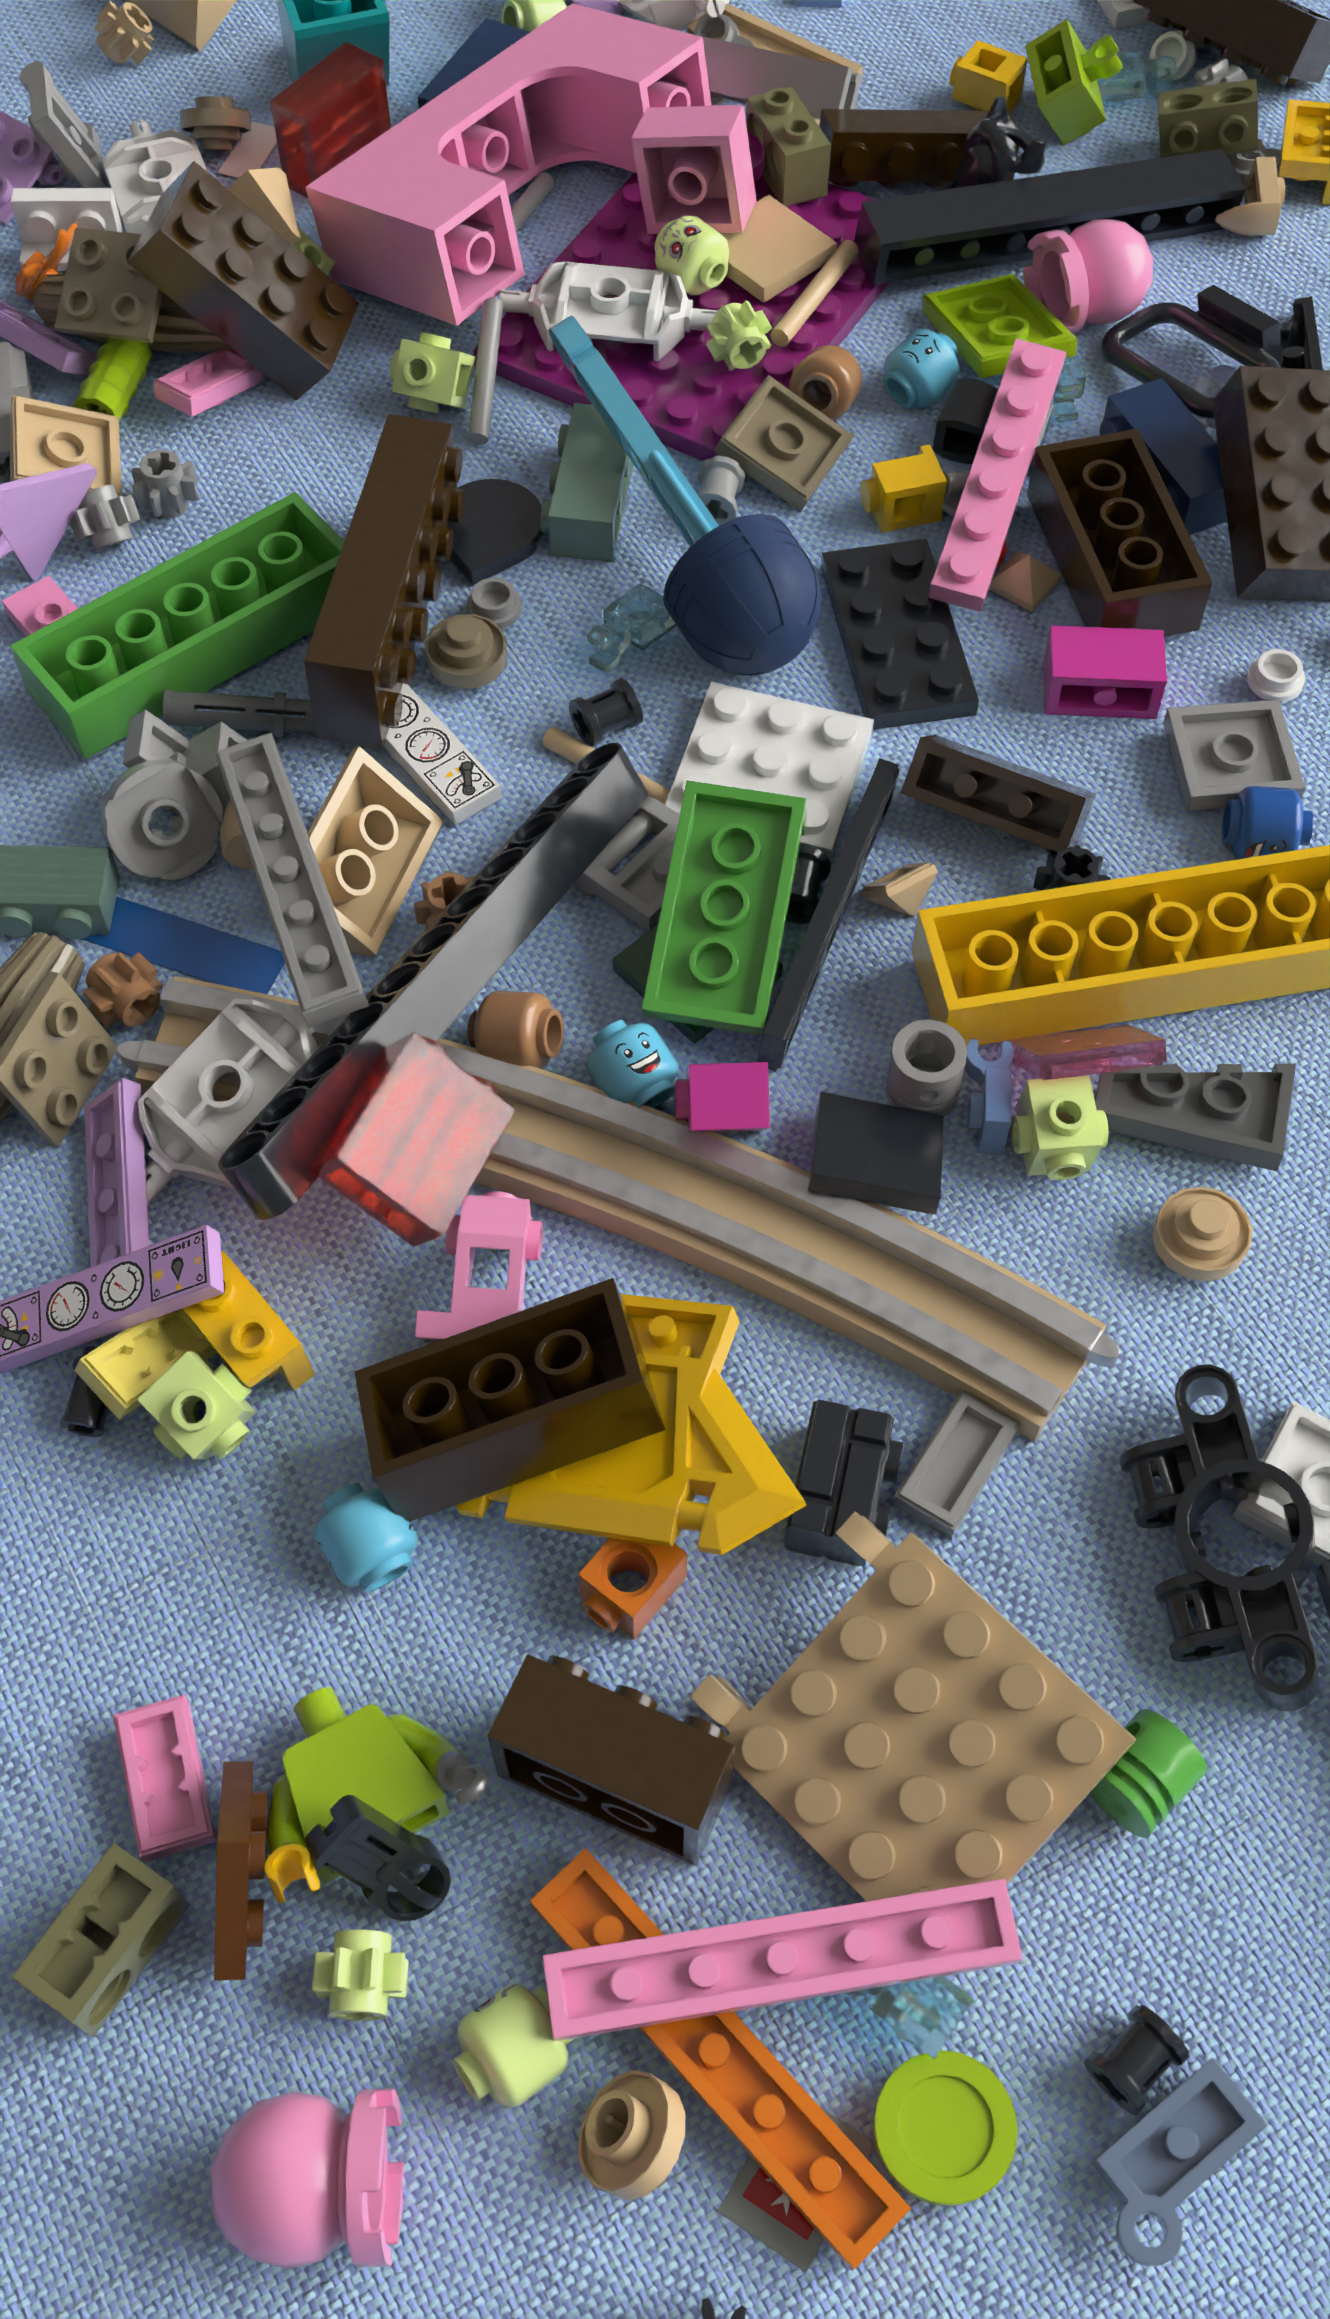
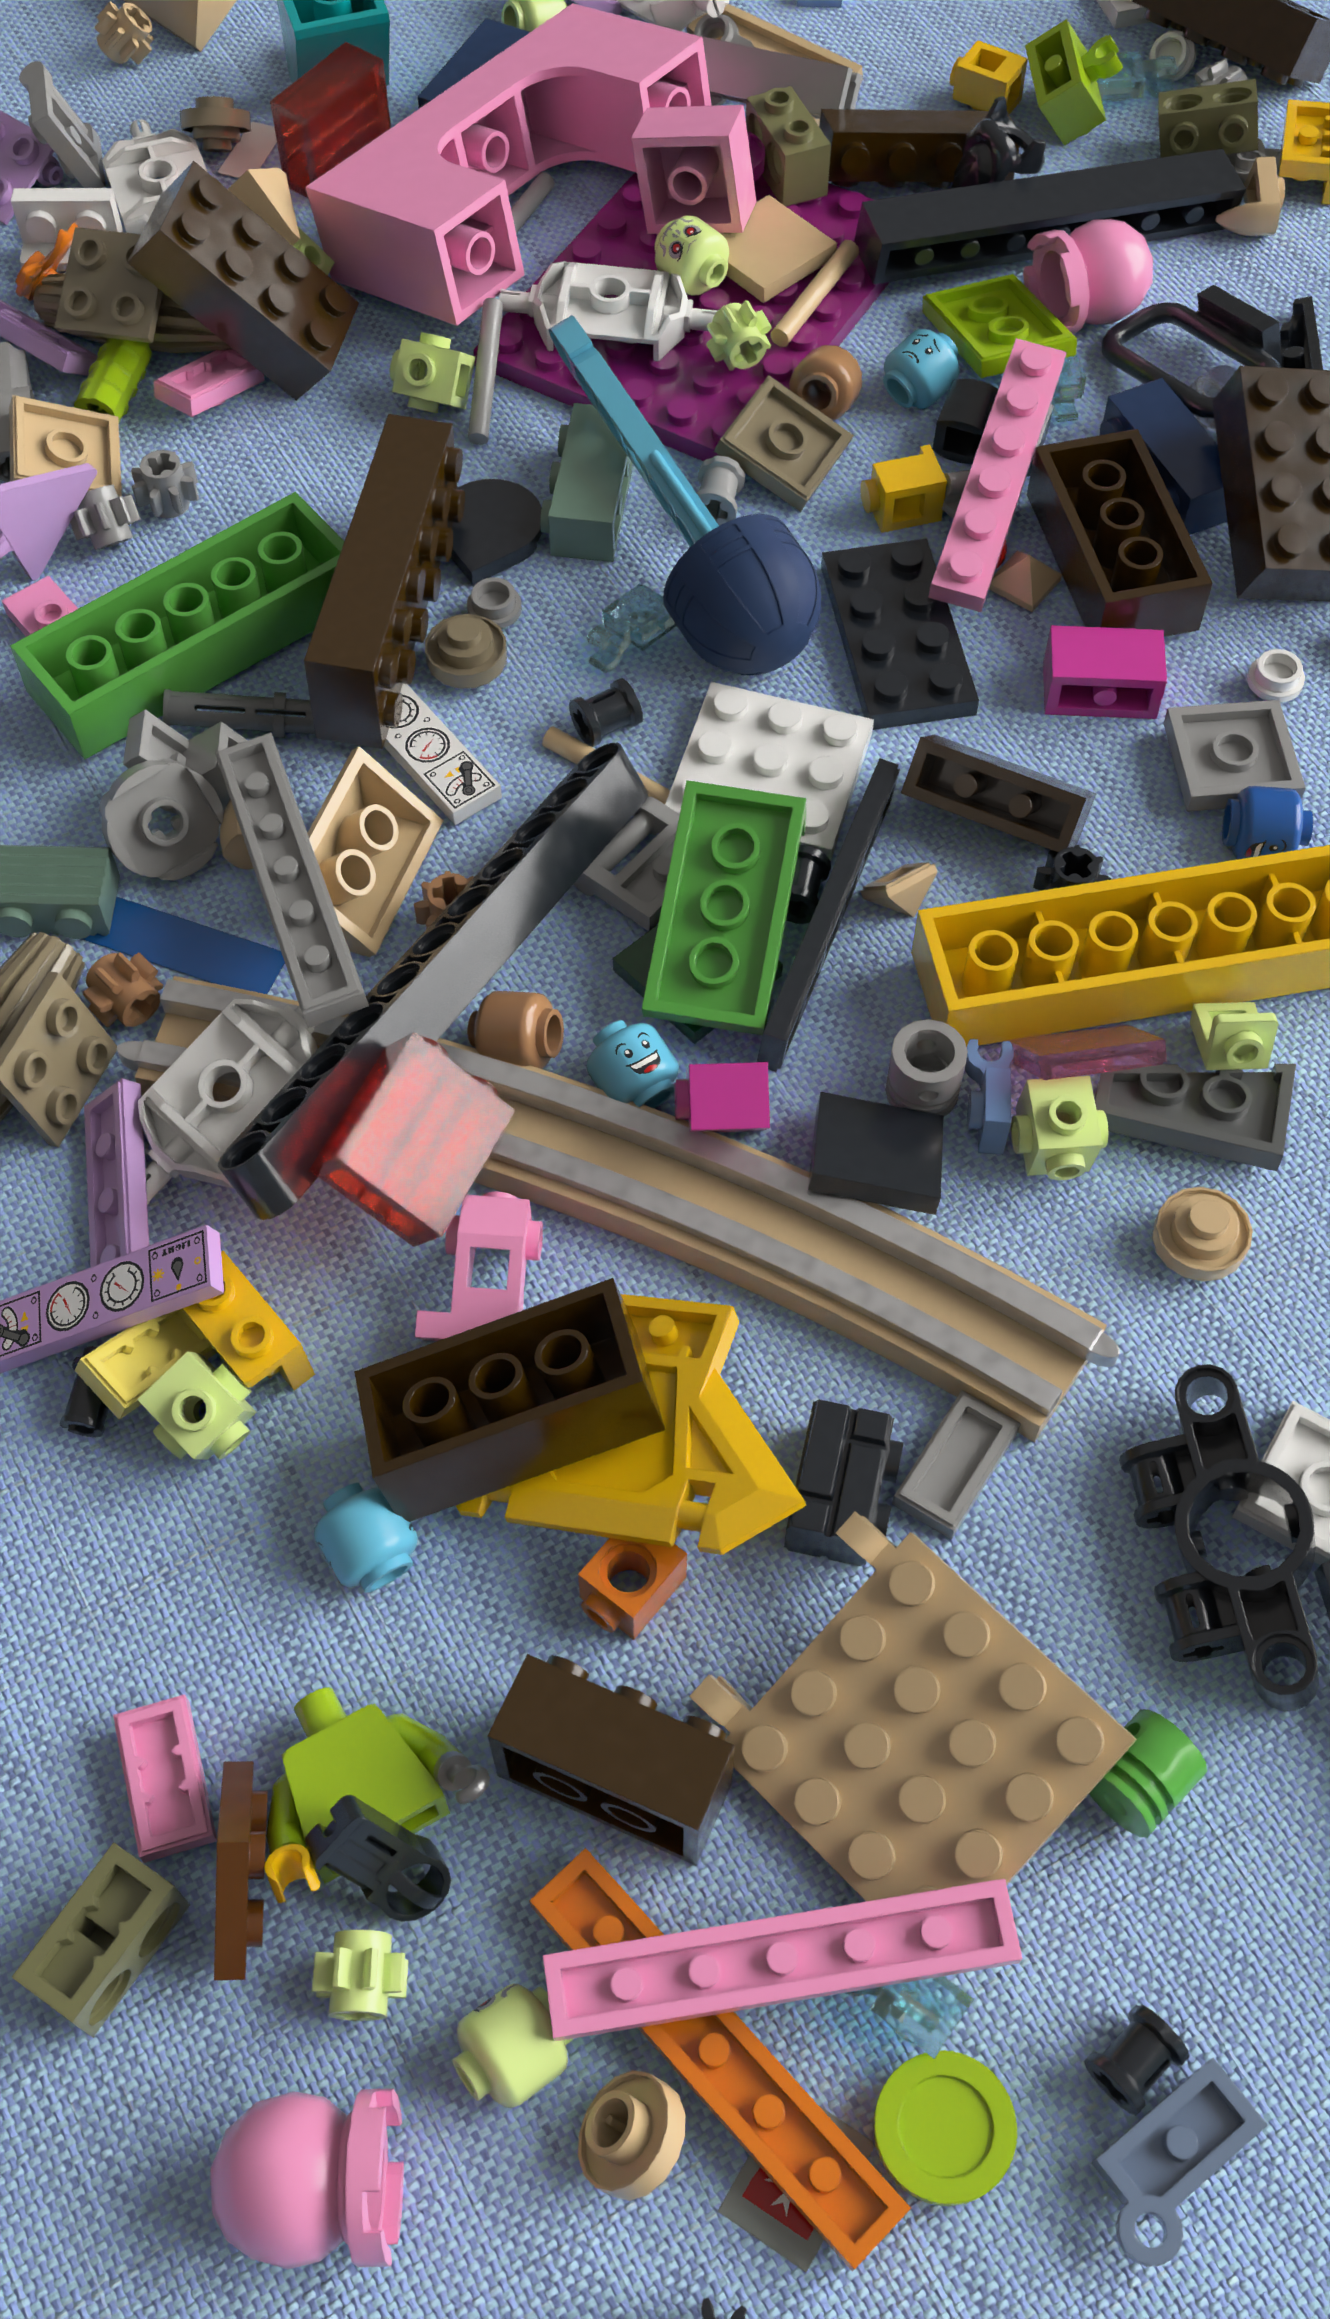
none -> yellowish green bracket [1190,1002,1279,1070]

